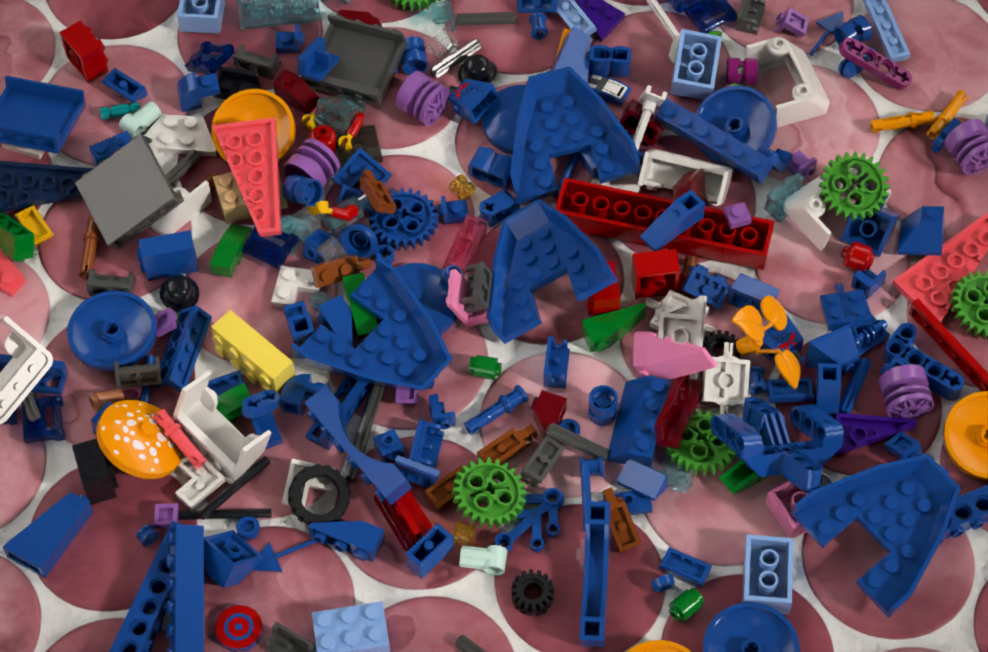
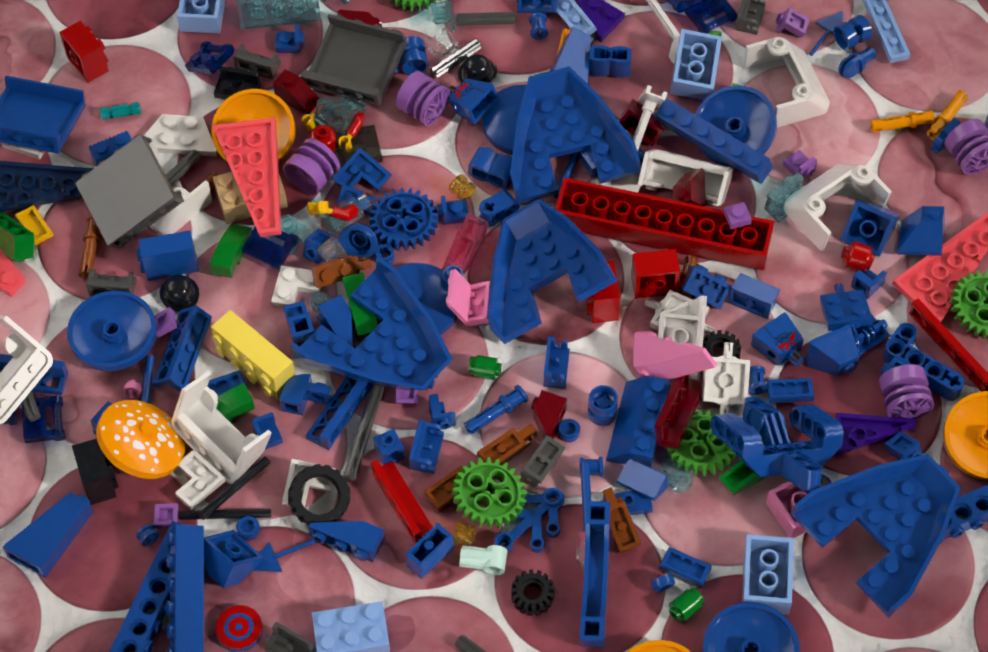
nougat cone [89,389,125,413] -> none
blue slope [101,68,148,103] -> none
dark grey hinge [114,357,162,389] -> none
light aqua piece [119,101,162,138] -> none
coral pin [153,409,207,469] -> none
blue brick [177,72,221,112] -> none
blue beam [241,390,280,419] -> none
blue wheel [282,174,323,207] -> none
blue panel [297,36,340,82] -> none
blue arch [305,386,412,505] -> none
dark orange hinge [359,169,397,214] -> none
dark red axle [374,495,415,551] -> none
blue plate [393,455,440,488] -> none
dark grey hinge [461,261,493,313] -> none
dark grey axle [546,423,609,461] -> none
green slope [582,303,646,352] -> none
slope [588,73,631,105] -> none
blue slope [640,190,705,251] -> none
magenta wheel [726,58,758,85] -> none
light orange plant [731,295,801,390] -> none
blue bracket [758,148,793,173] -> none
blue slope [815,363,841,416] -> none
bright green gear [819,151,890,221] -> none
magenta beam [838,37,912,90] -> none
blue axle [839,358,871,414] -> none

